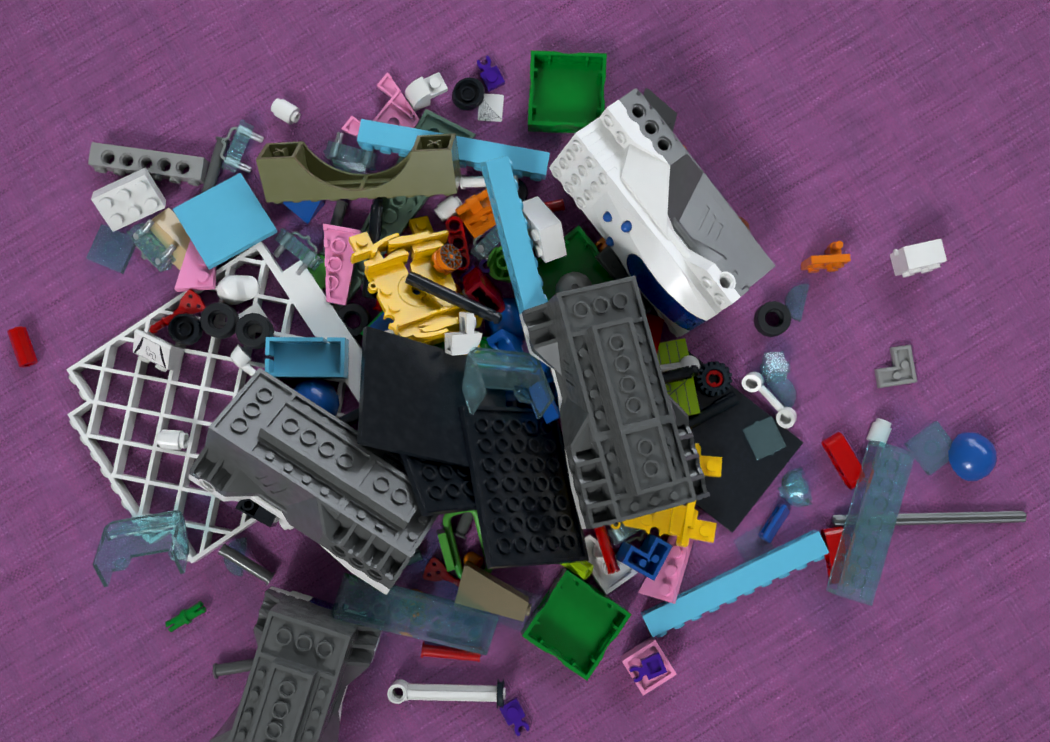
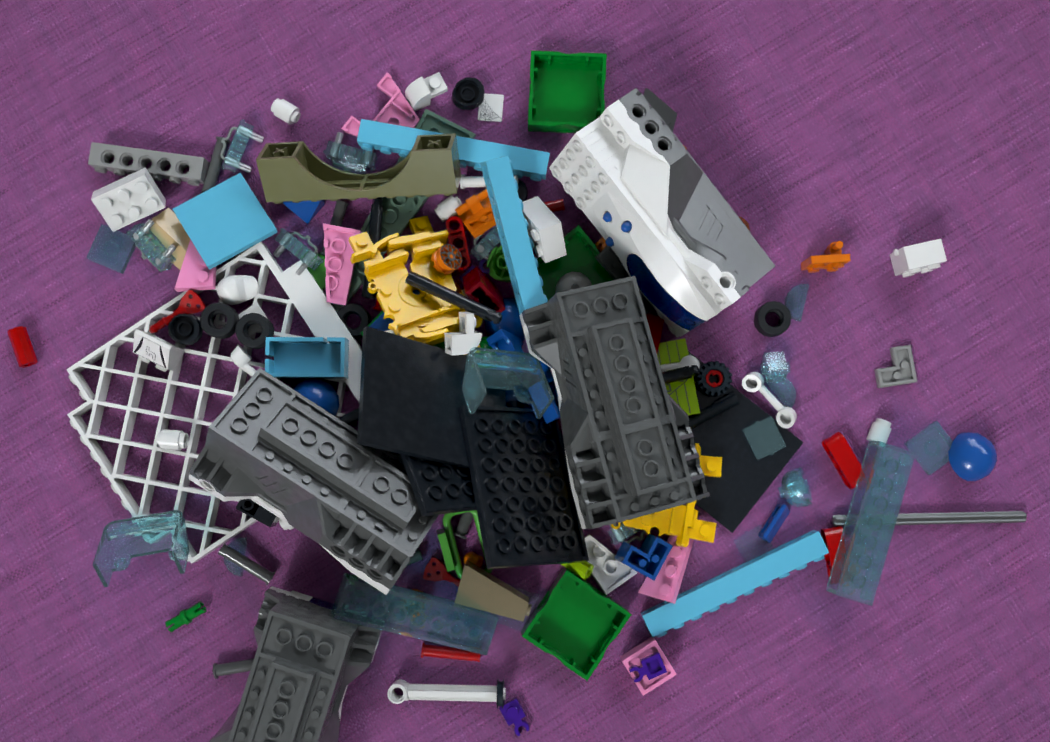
dark purple plate [477,55,505,92] -> none
red pin [594,525,620,574] -> none

